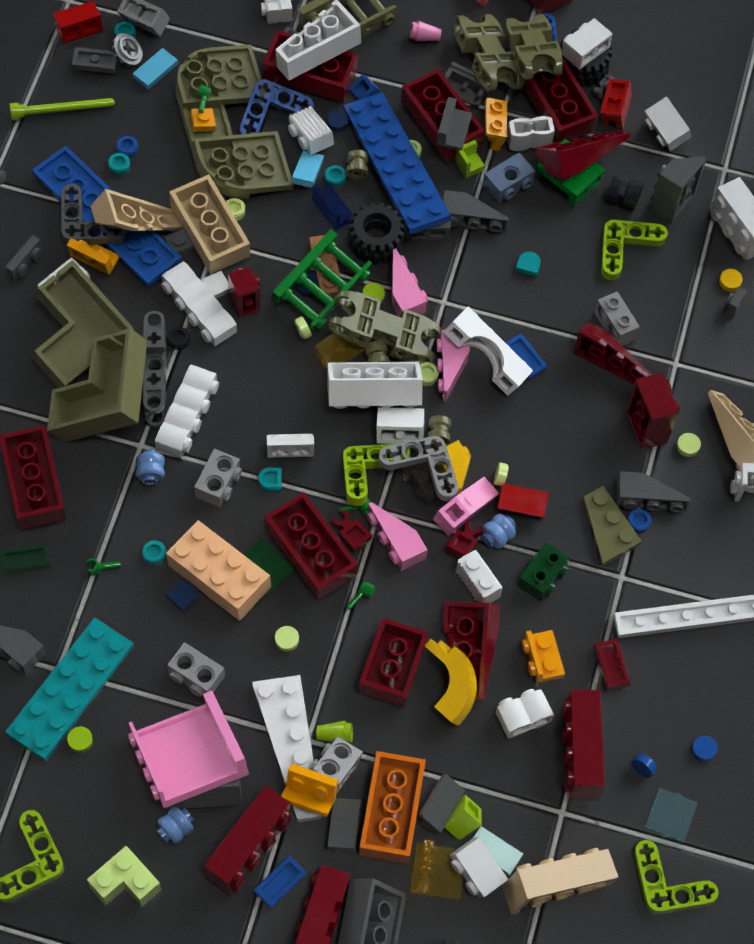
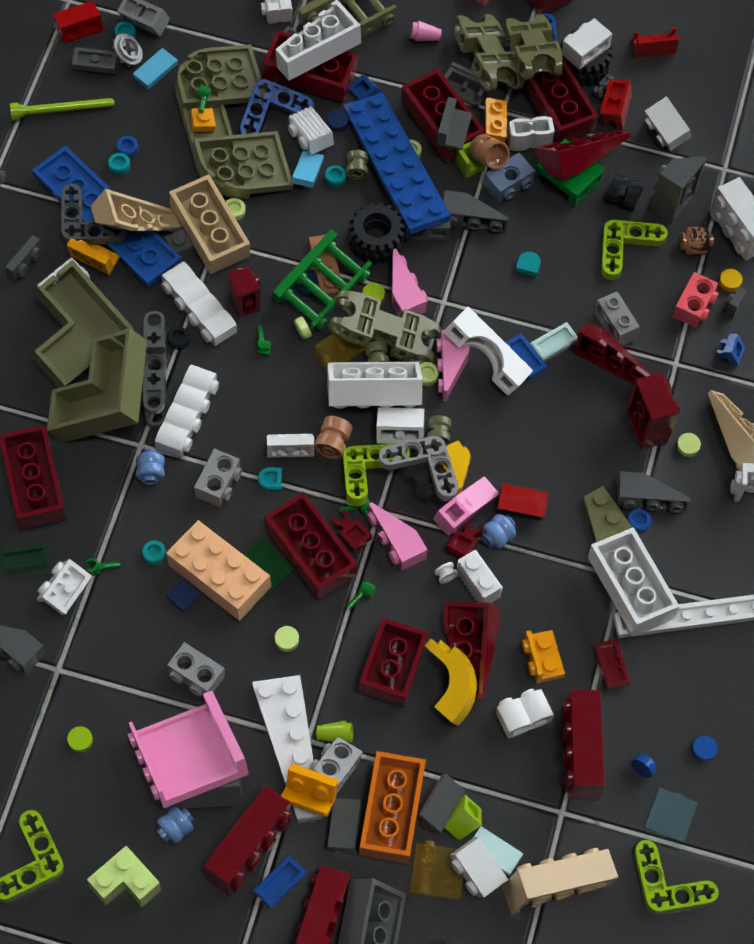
teal plate [5,617,134,762] -> none
white tile [201,271,229,299] -> none
clear blue panel [312,184,354,231] -> none
yellowish green tile [494,462,509,487] -> none
dark green brick [517,542,570,602] -> none
none -> white bracket [36,559,92,615]
none -> green hand [257,325,271,354]
none -> nougat wheel [314,416,353,459]
none -> white bush [434,562,459,584]
none -> nougat wheel [470,134,510,169]
none -> light aqua tile [530,322,578,362]
none -> white brick [588,527,679,636]
none -> red hinge [631,27,680,58]
none -> coral brick [672,272,719,328]
none -> nougat head [680,226,714,255]
none -> blue tile [716,334,745,365]

